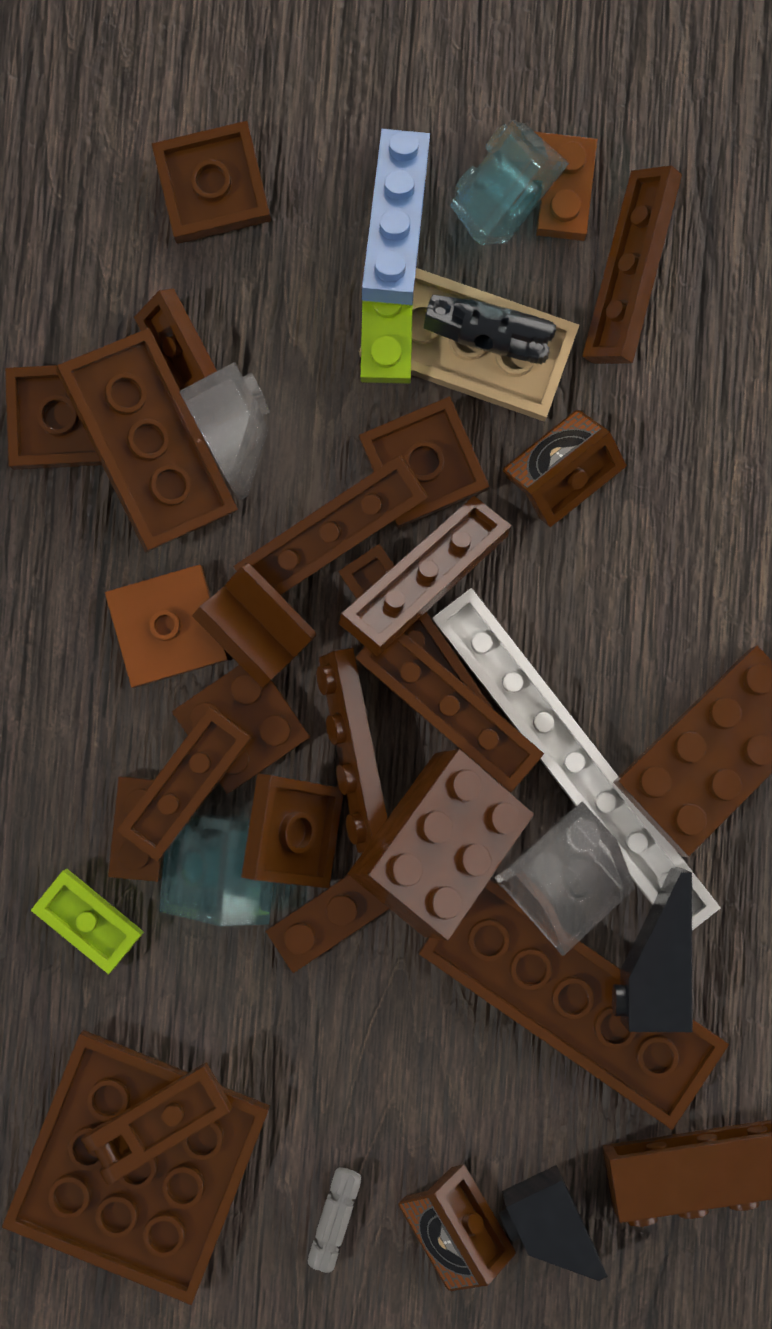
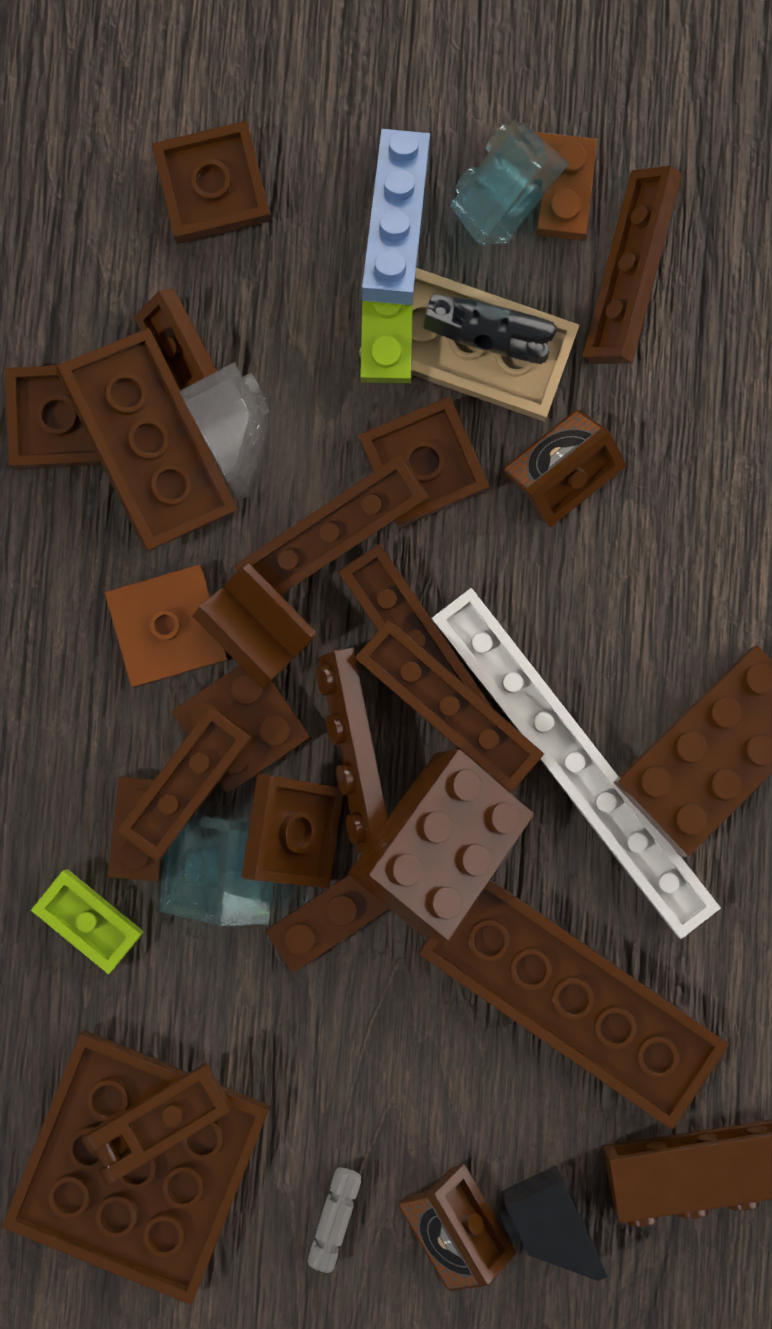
plate [339,496,512,657] -> none
clear slope [494,801,635,956] -> none
black slope [612,868,693,1032] -> none

